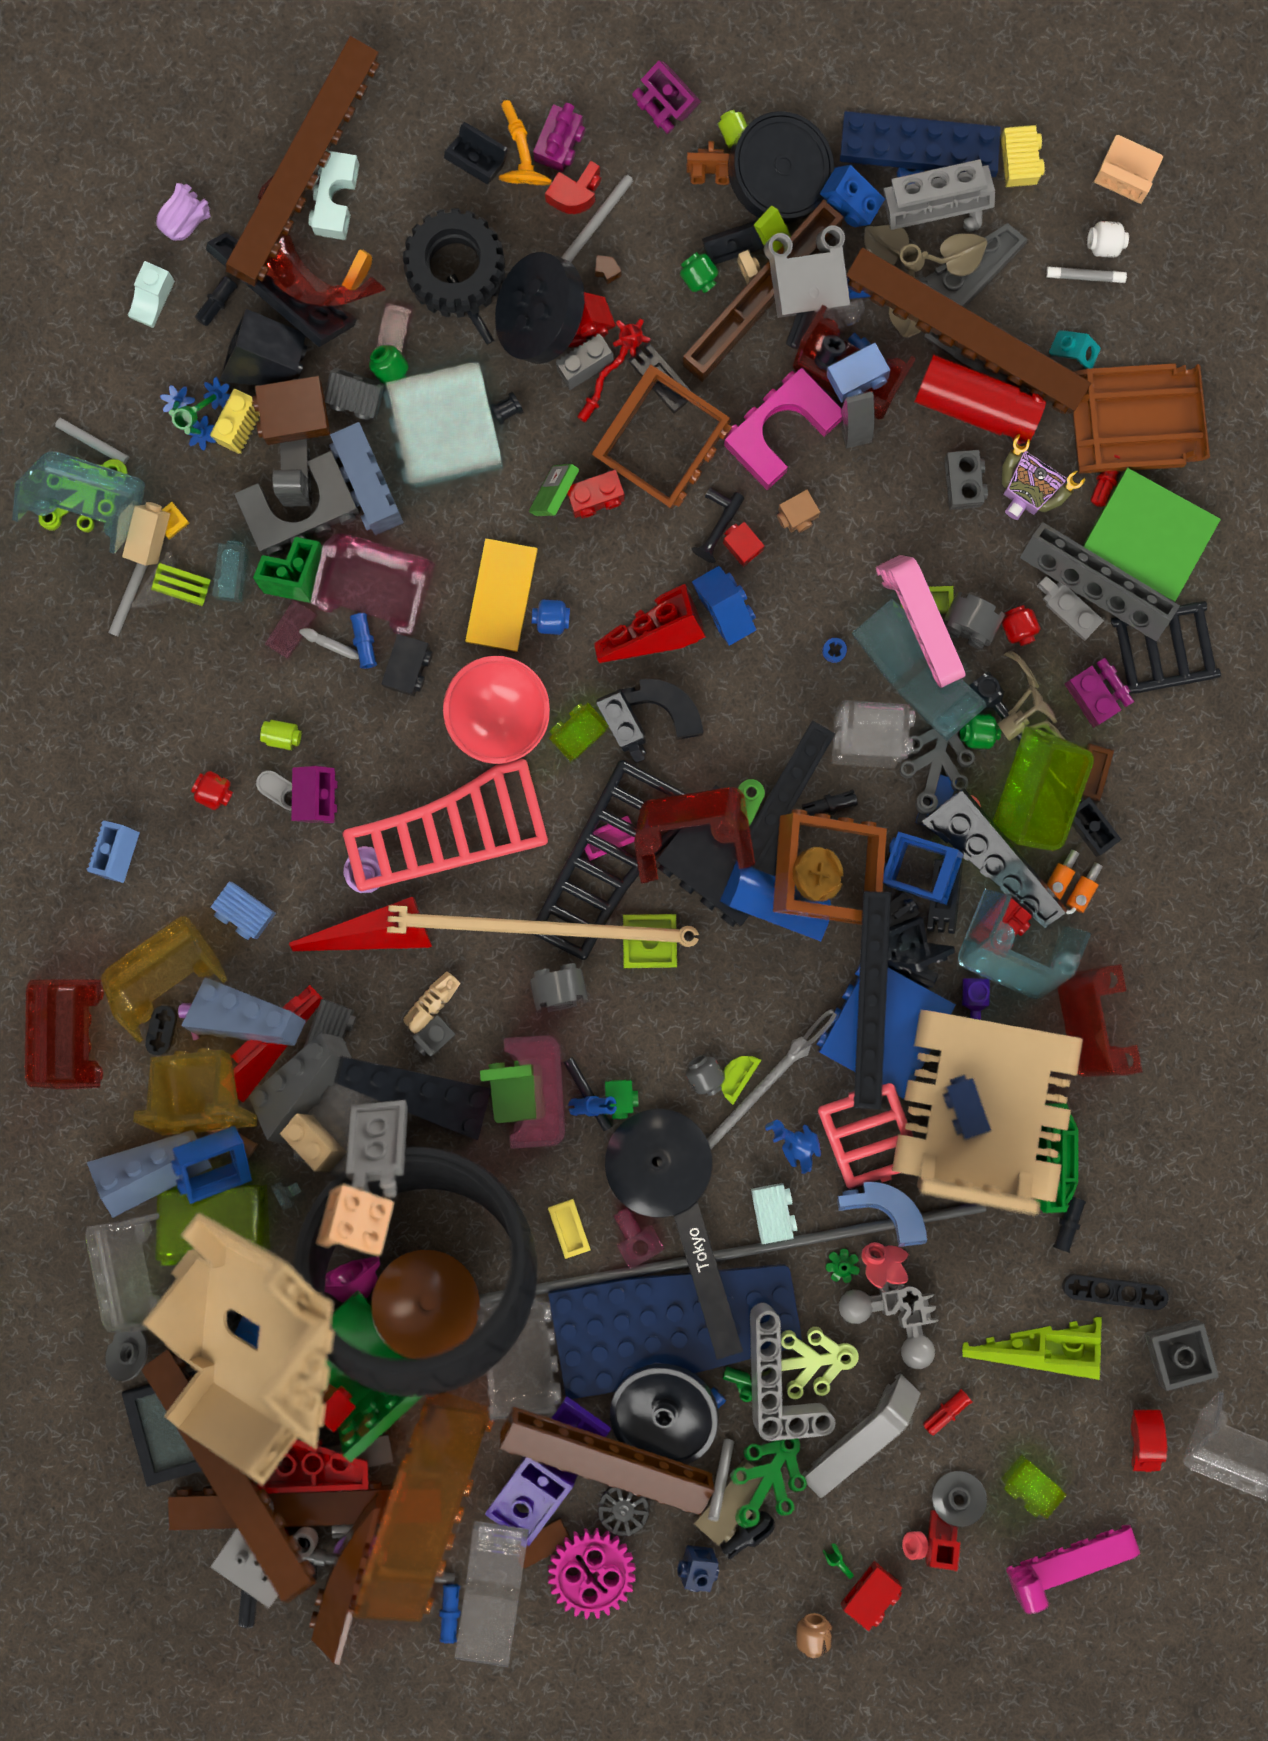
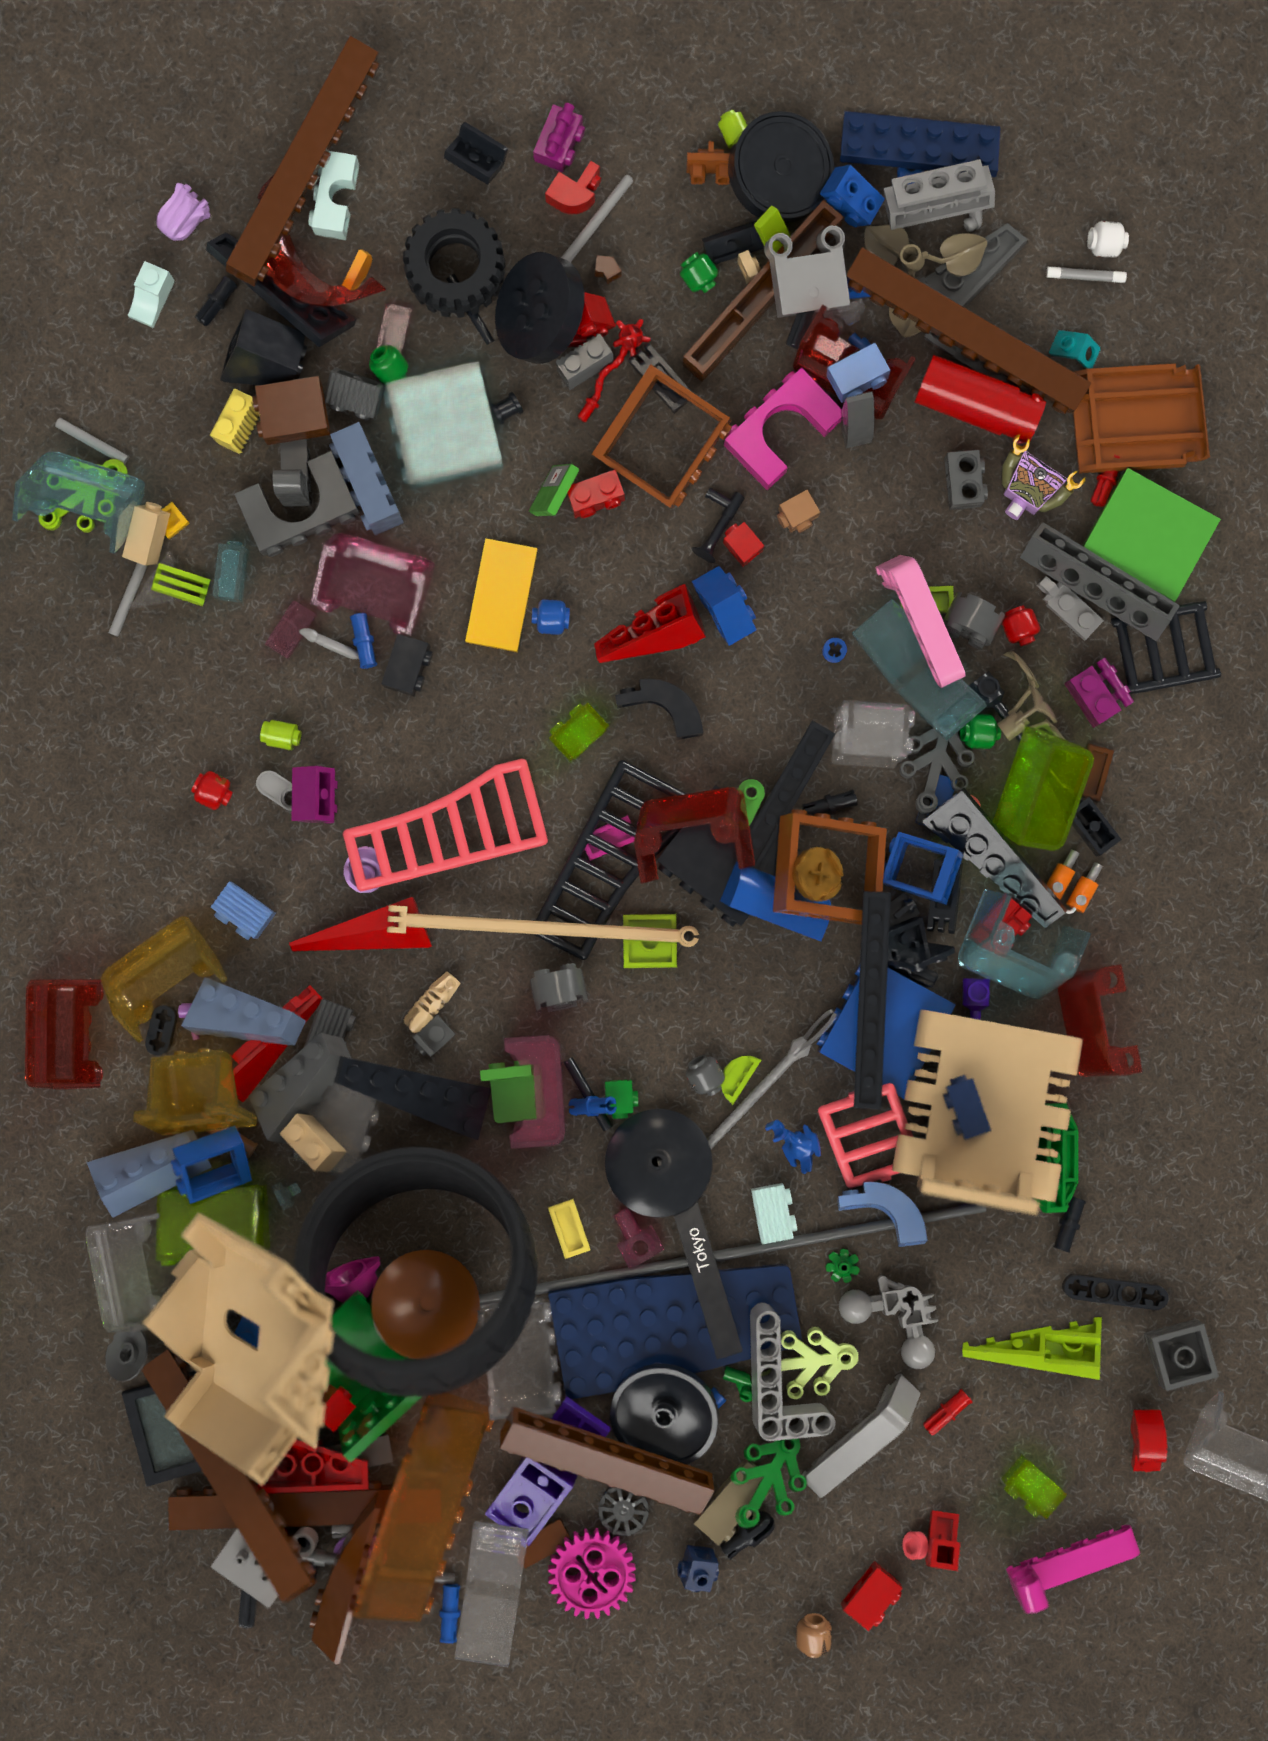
medium blue brick [87,821,140,883] -> none
blue plant [160,377,231,450] -> none
green brick [253,537,329,603] -> none
light nougat bracket [317,1185,393,1256] -> none
light grey tile [346,1100,407,1198] -> none
coral piece [443,656,550,764] -> none
light orange dish [499,100,552,185] -> none
hinge [596,689,647,763] -> none
magenta brick [632,60,701,134] -> none
light grey bar [708,1439,734,1521] -> none
black bush [814,335,845,371] -> none
green hand [823,1543,854,1579] -> none
coral plate [861,1242,909,1288] -> none
dark grey dish [932,1471,987,1527] -> none
light yellow brick [1001,125,1044,187] -> none
light nougat bracket [1094,135,1163,204] -> none

